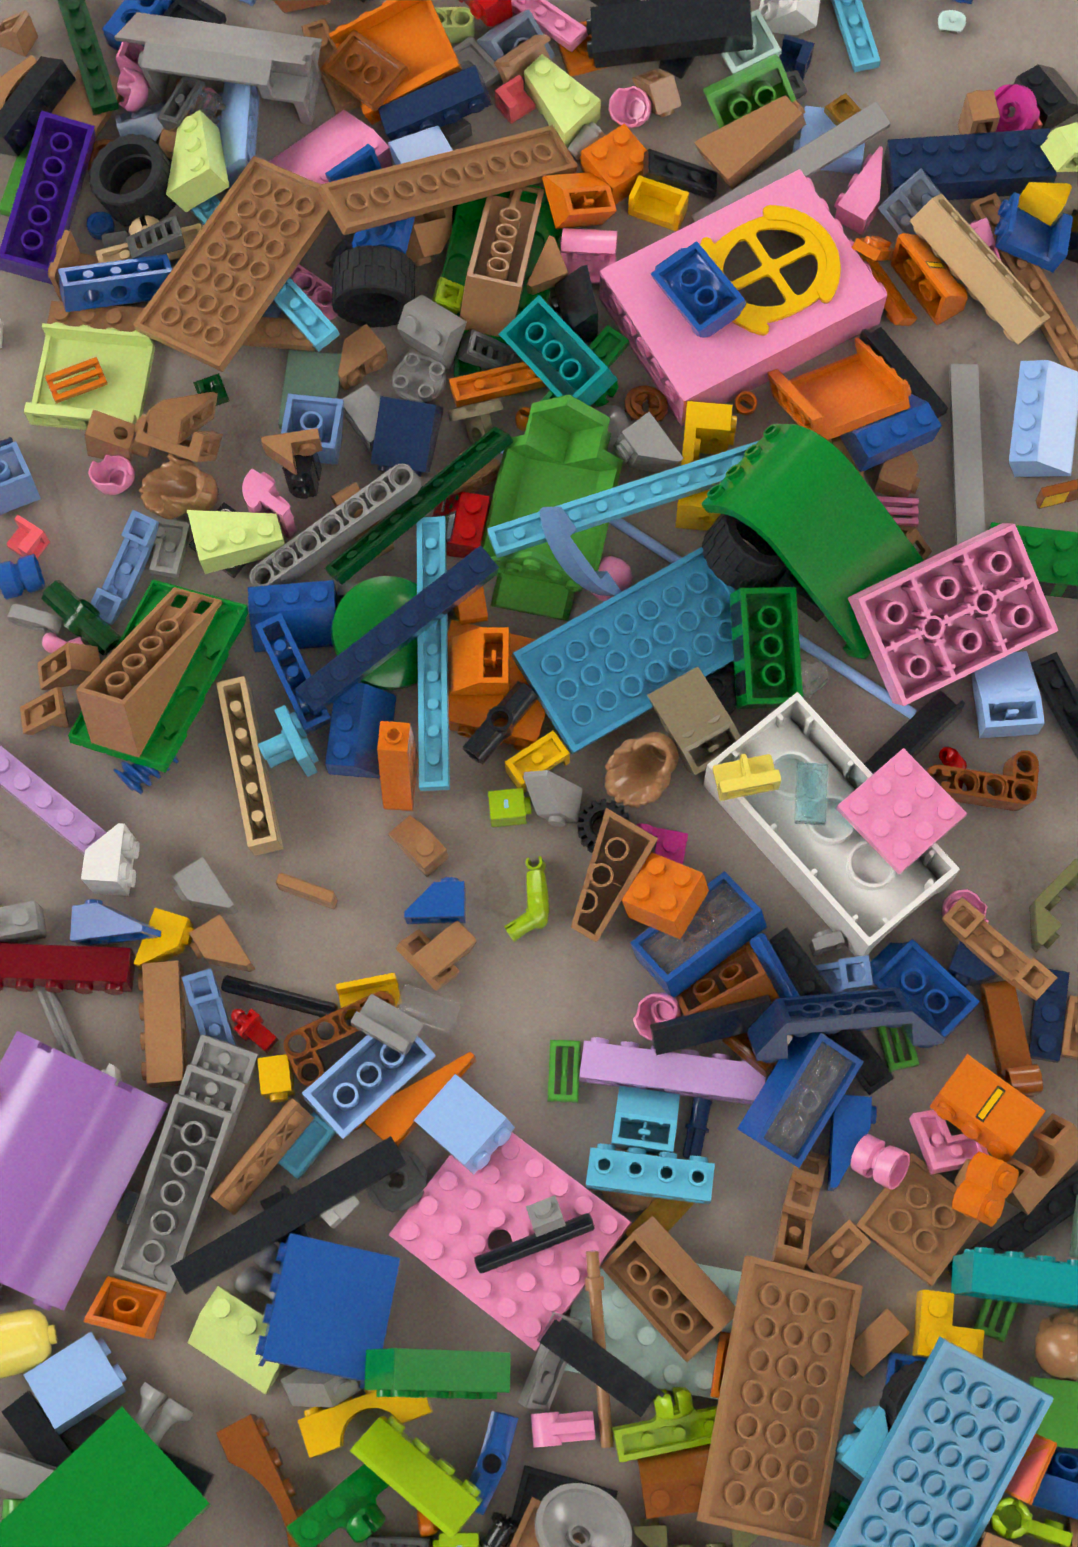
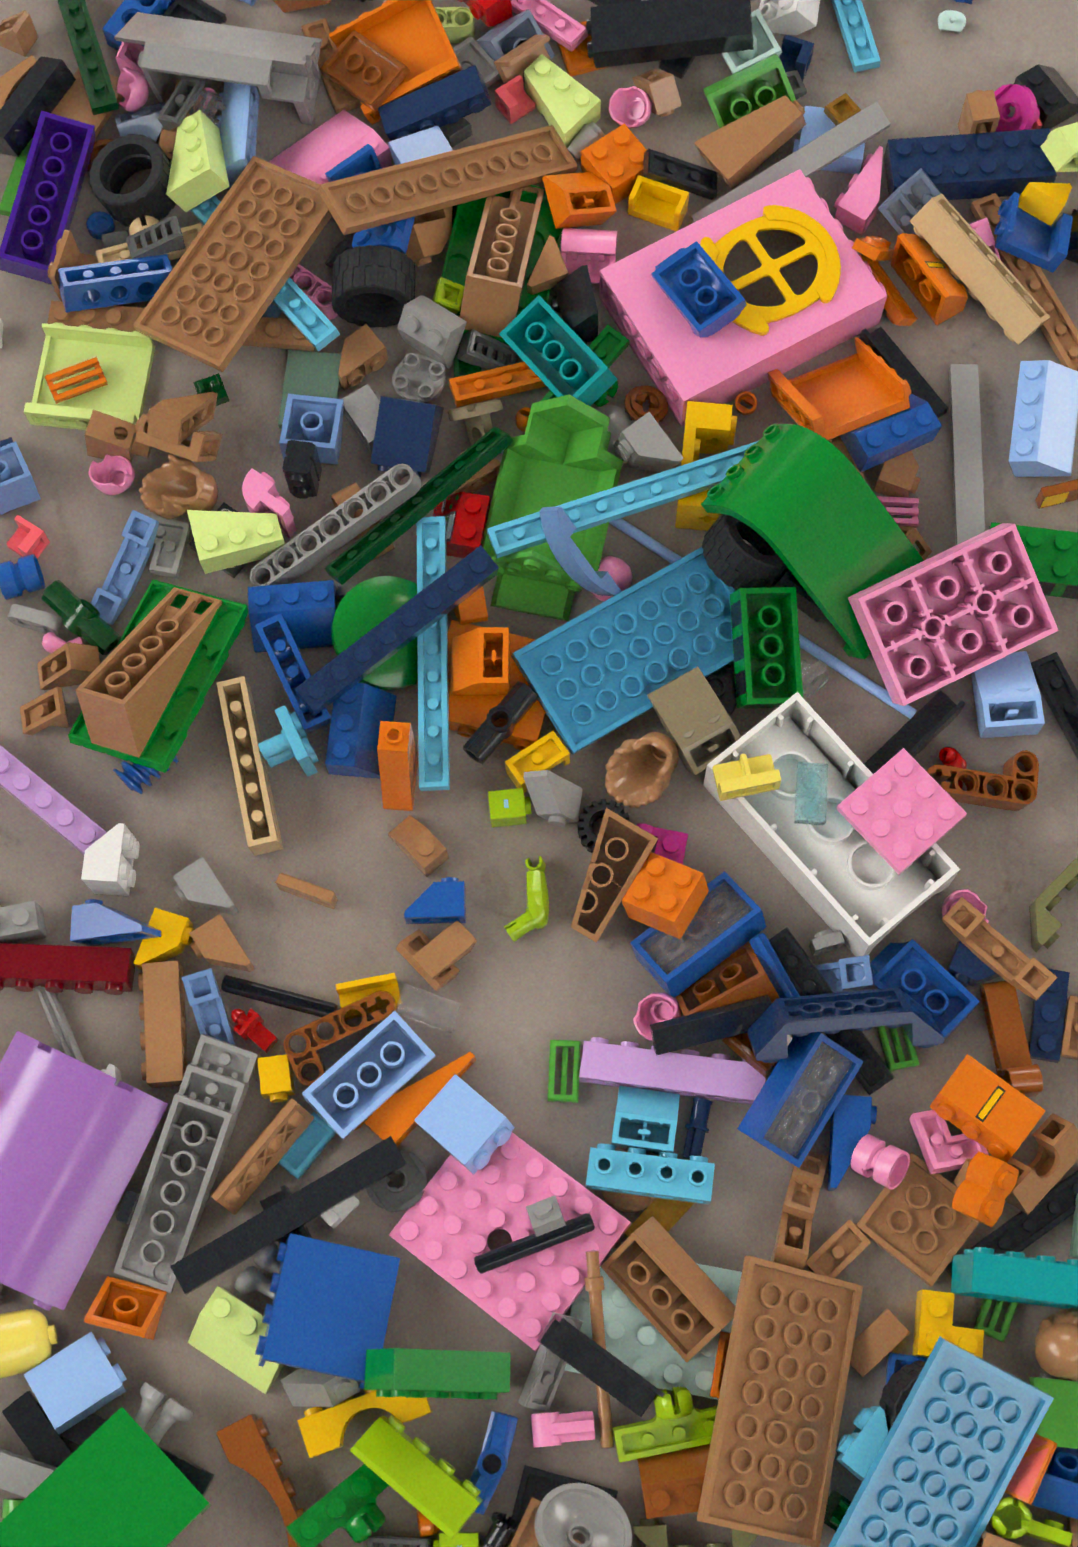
medium nougat slope [261,428,323,475] -> none
light grey panel [350,995,423,1056] -> none

